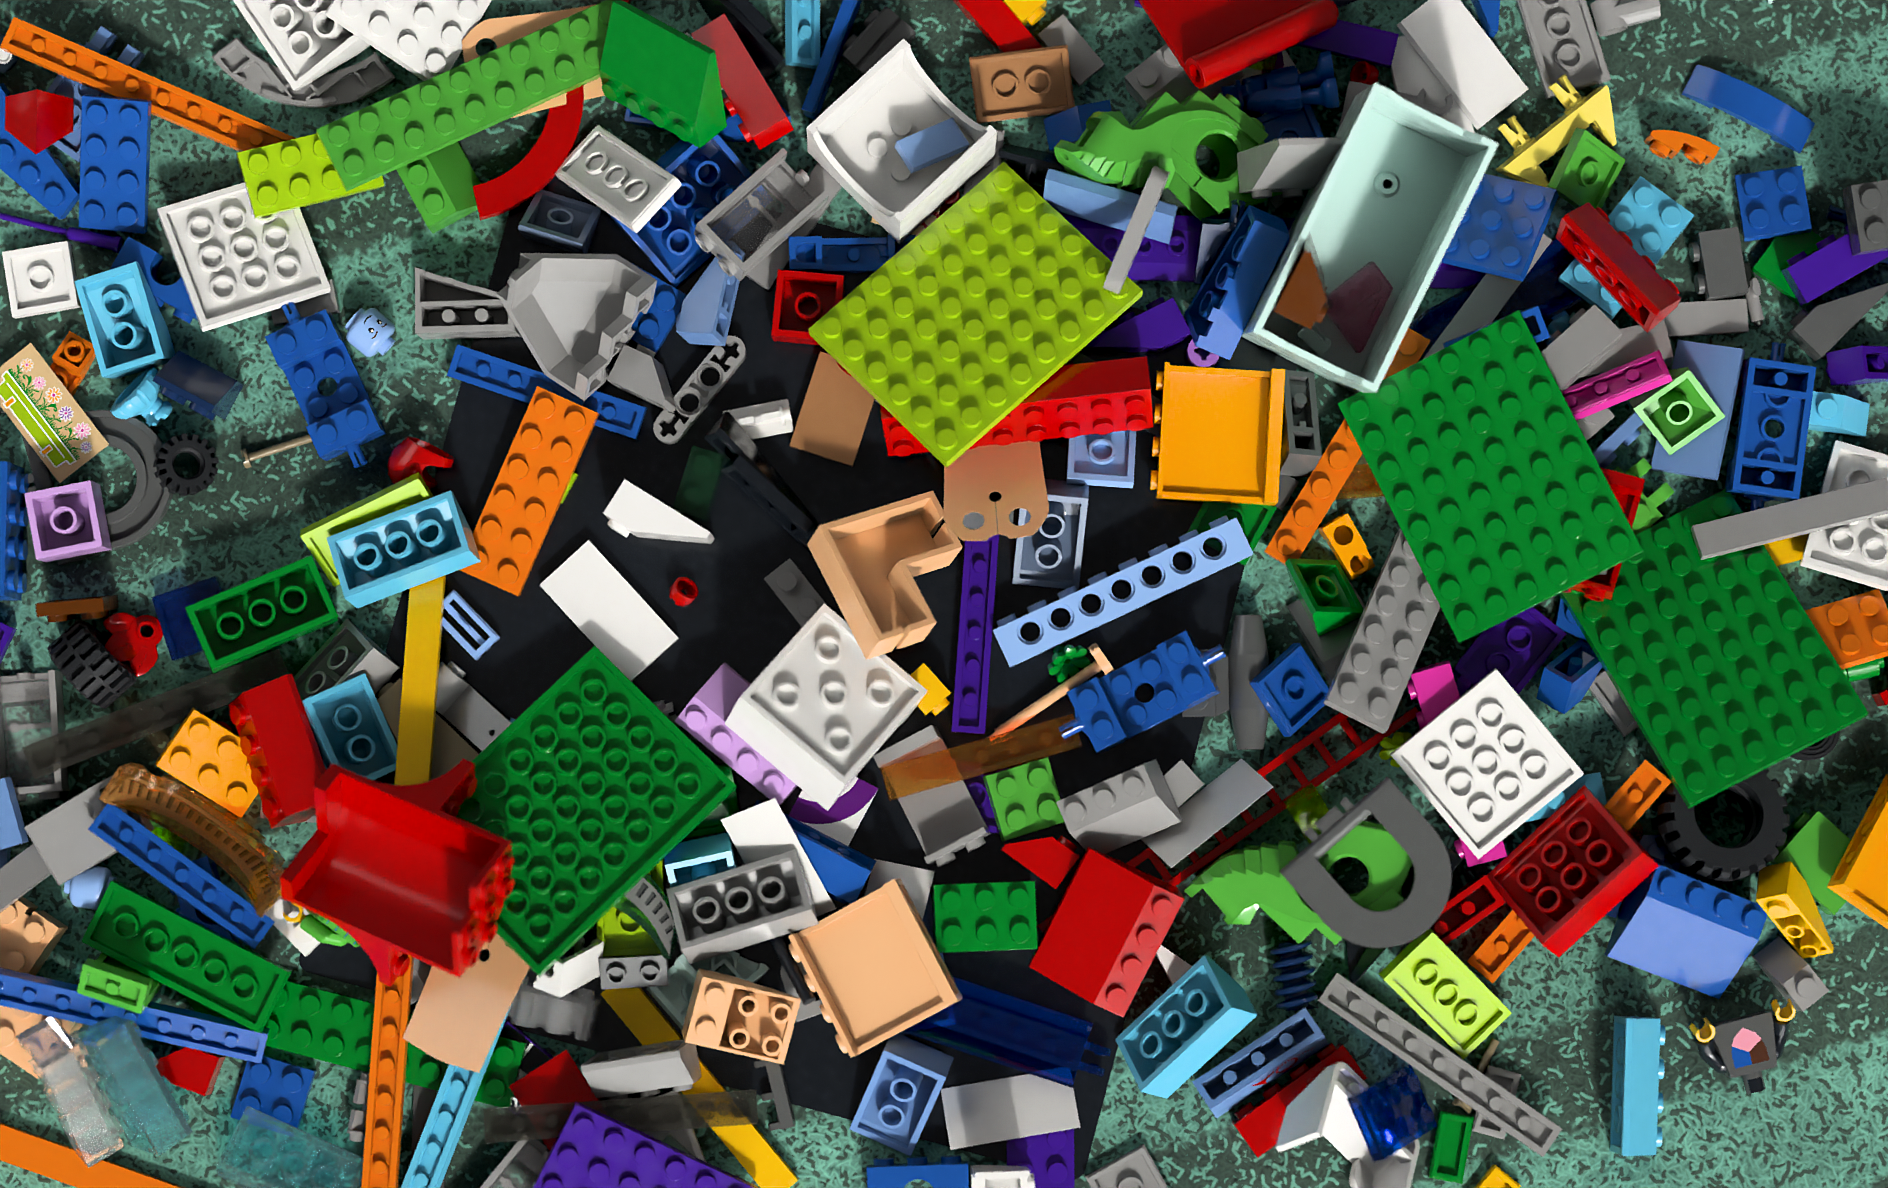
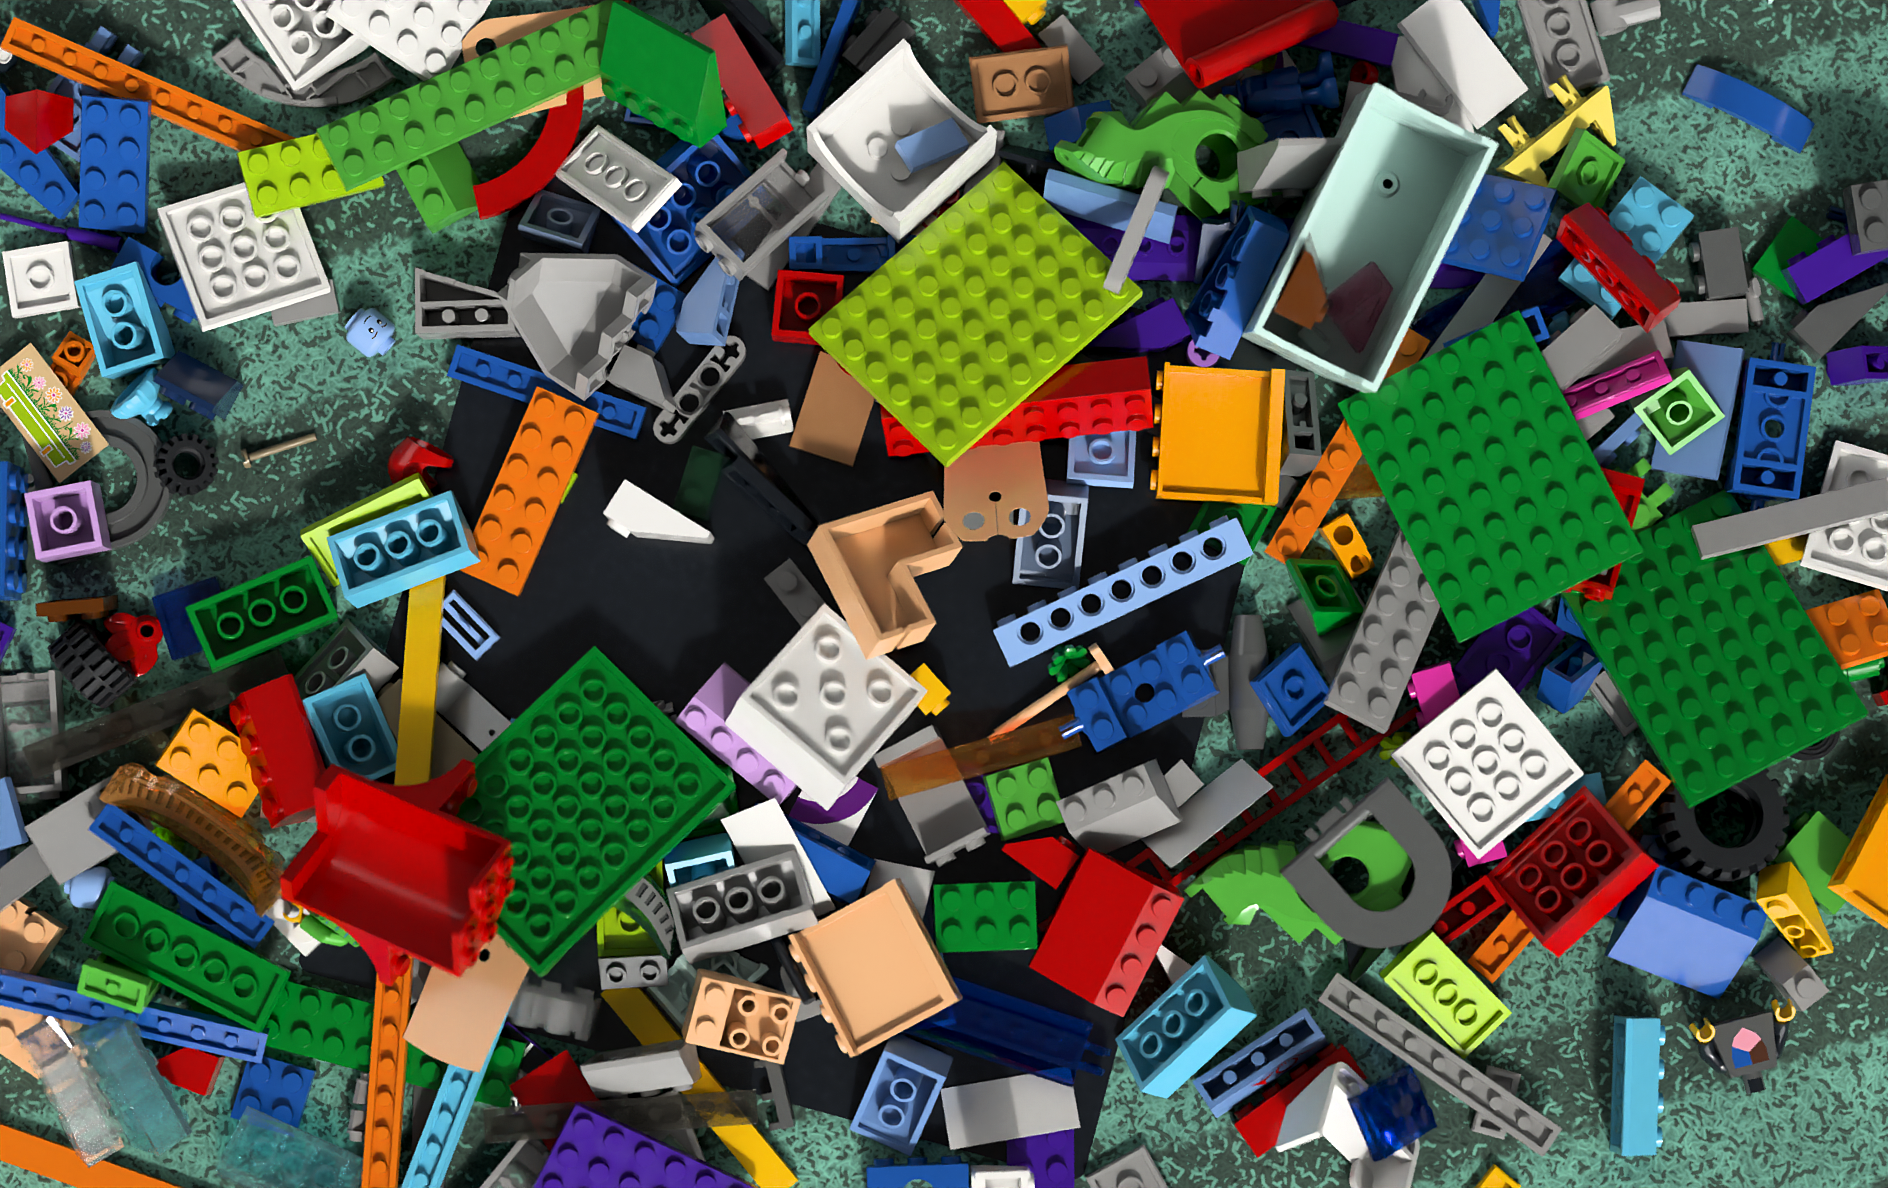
blue brick [265,302,386,468] -> none
white hinge [533,937,604,998] -> none
white tile [540,540,679,682] -> none
red hinge [669,577,698,607] -> none
dark purple plate [951,535,999,734] -> none
dark blue piece [1270,940,1319,1011] -> none
clear neon green plate [1284,784,1329,845] -> none
green tile [1428,1110,1474,1184] -> none
dark tan piece [1452,1038,1499,1113] -> none
orange slope [1644,130,1720,165] -> none
blue plate [1734,166,1812,242] -> none
medium azure slope [1808,391,1870,437] -> none

